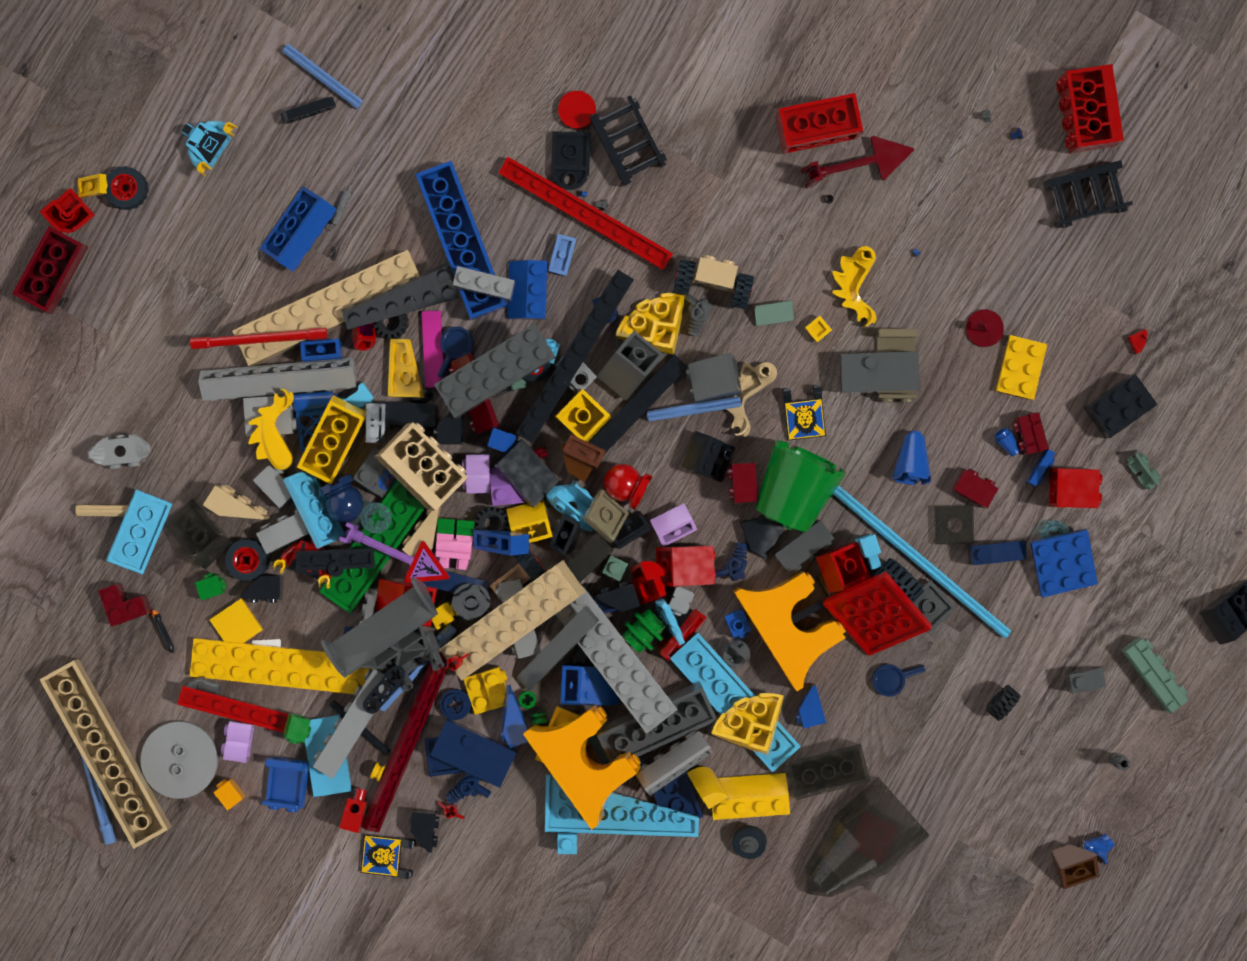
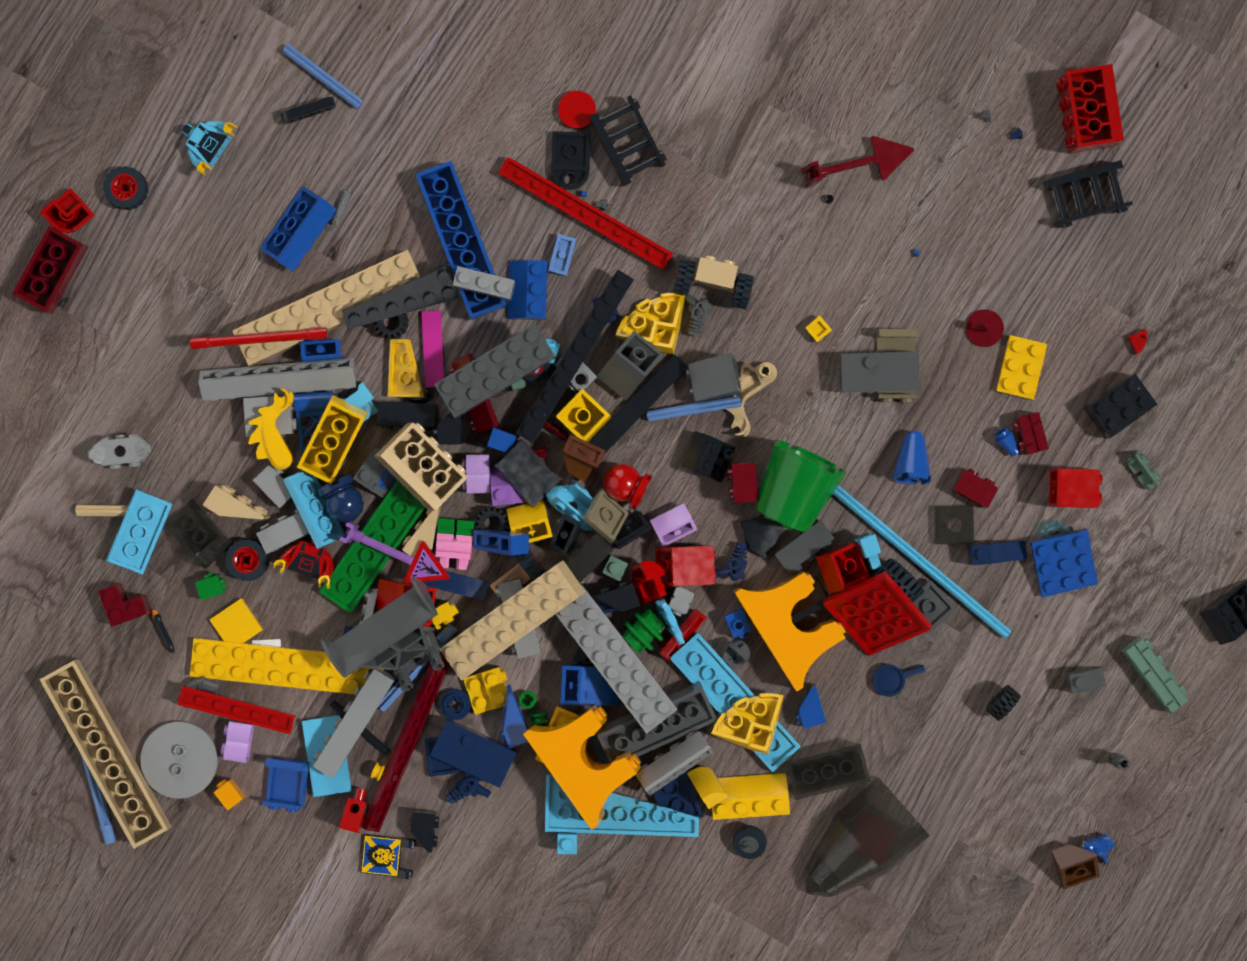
yellow plate [78,174,107,198] -> none
black slope [241,575,283,603] -> none
green brick [283,713,311,744] -> none
black hinge [296,548,375,577] -> none
red rock [352,323,376,351] -> none
clear light blue gear [360,502,391,533] -> none
black beam [363,665,406,714] -> none
hinge [364,403,385,443] -> none
dark blue piece [437,326,473,379] -> none
red piece [437,801,465,819] -> none
red piece [442,653,469,671] -> none
black tile [452,583,490,621] -> none
dark grey tile [517,606,599,691] -> none
sand green slope [753,301,794,326] -> none
red brick [775,93,863,154] -> none
flag [782,385,826,440] -> none
yellow animal [832,246,876,327] -> none
blue plate [1026,449,1055,486] -> none
none -> dark red piece [543,420,570,442]

